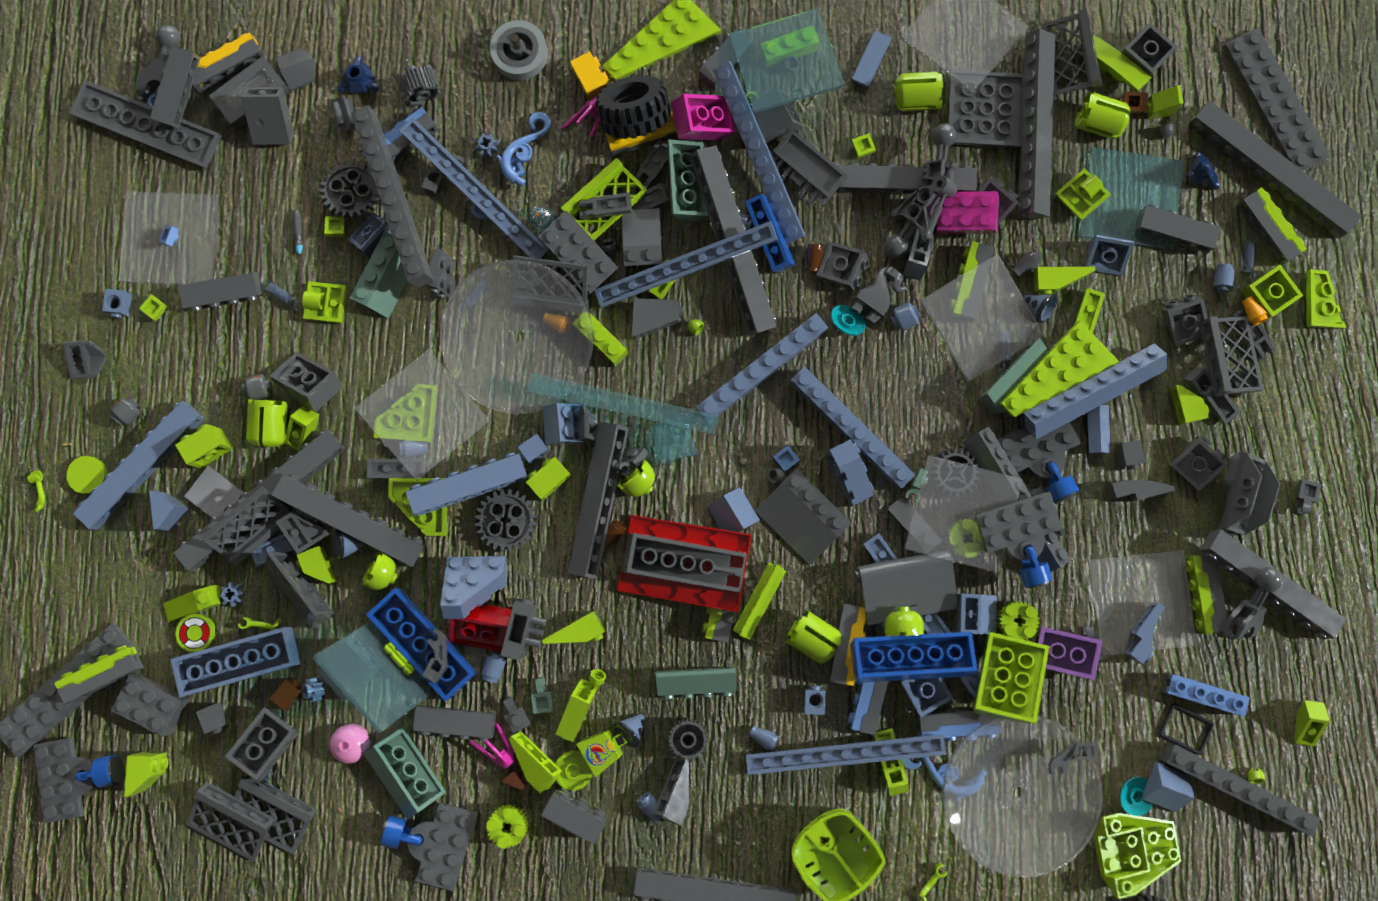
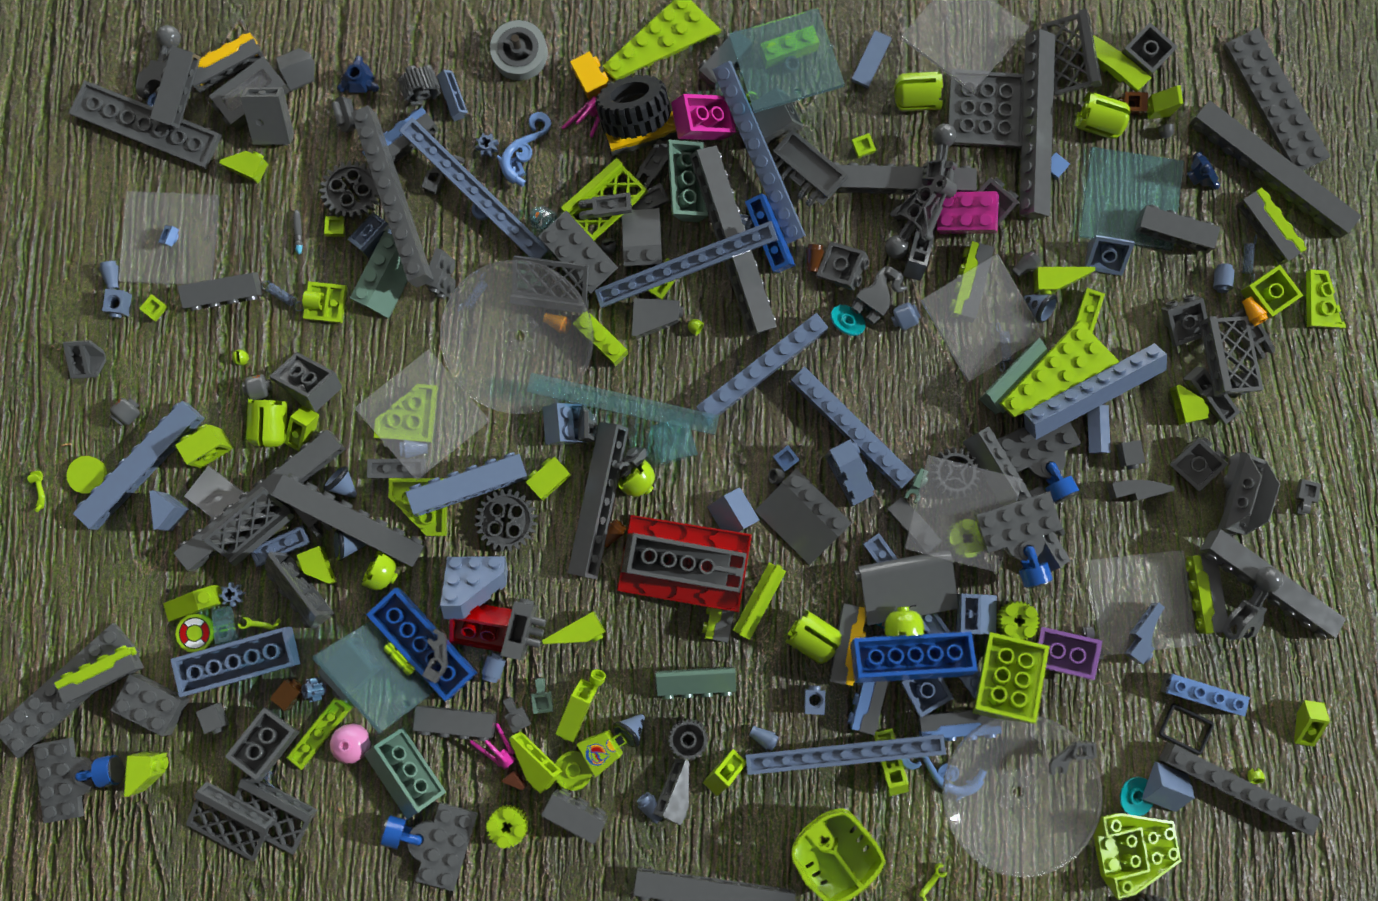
dark grey wing [276,511,331,554] -> none
sand blue brick [518,434,550,464] -> none
lime plate [1055,168,1111,221] -> none
none -> sand blue cone [99,261,119,289]
none -> clear light blue leg [212,606,239,645]
none -> lime slope [219,151,268,184]
none -> lime hinge [232,350,249,366]
none -> lime tile [286,697,353,770]
none -> sand blue hat [323,466,357,498]
none -> sand blue piece [436,70,468,121]
none -> lime slope [703,749,747,796]
none -> medium blue tile [1051,152,1070,180]

